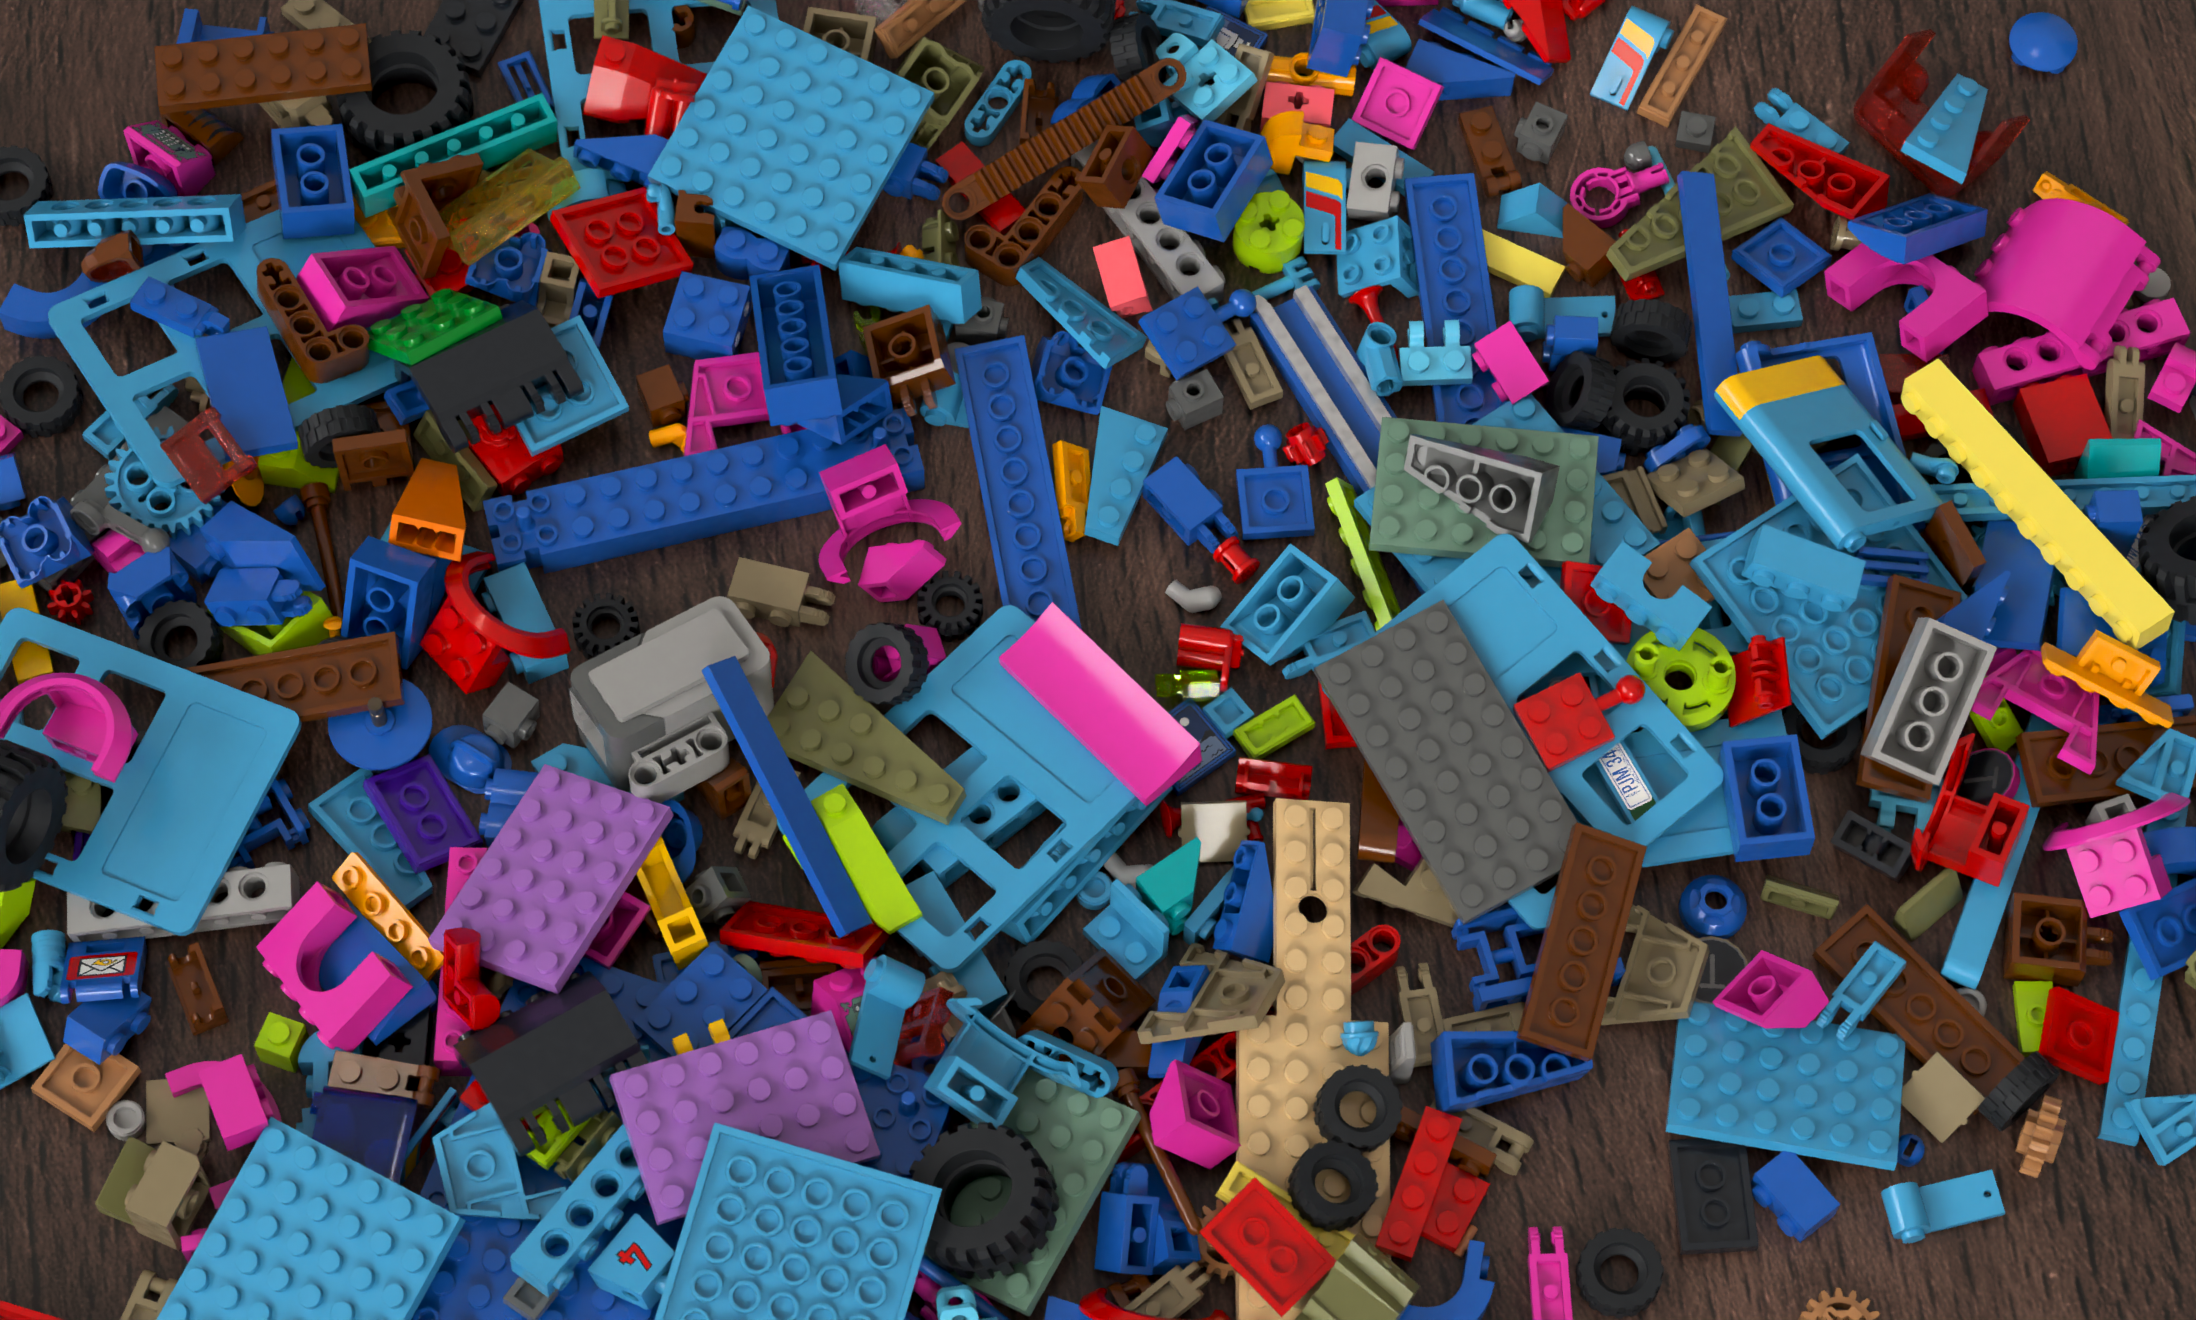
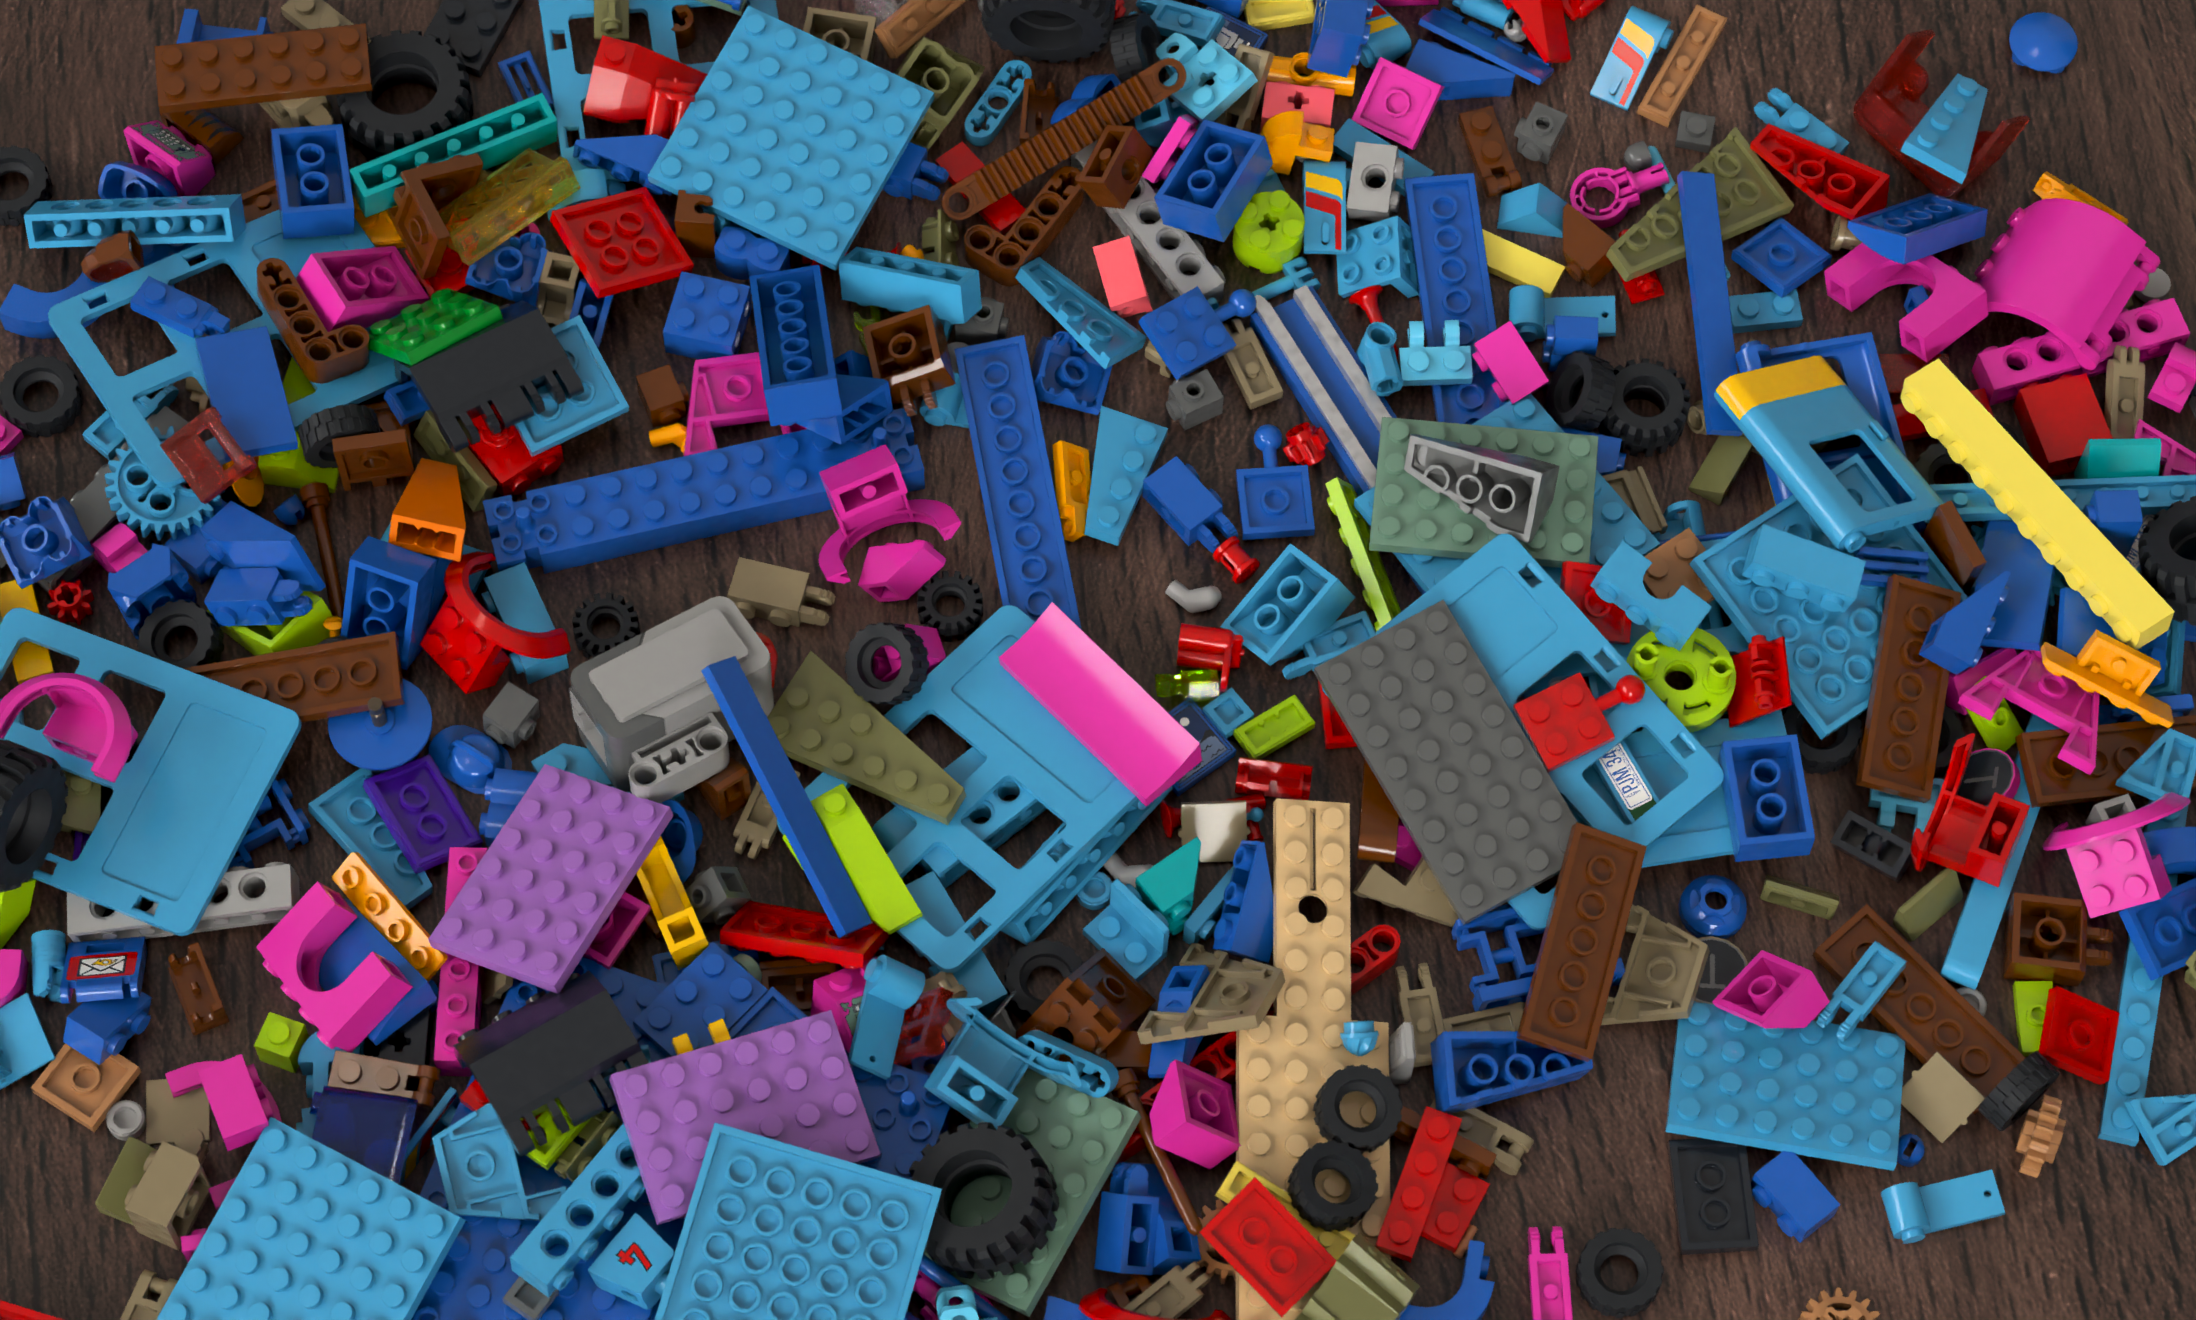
dark grey piece [70,499,170,553] -> none
red brick [443,928,501,1031] -> none
dark azure arm [646,183,675,235] -> none
black tyre [1610,299,1692,363] -> none
blue plate [1643,424,1711,474] -> none
dark tan plate [1646,448,1746,518] -> none
light grey brick [1860,617,1997,785] -> none
dark azure arm [1909,452,1959,484] -> none

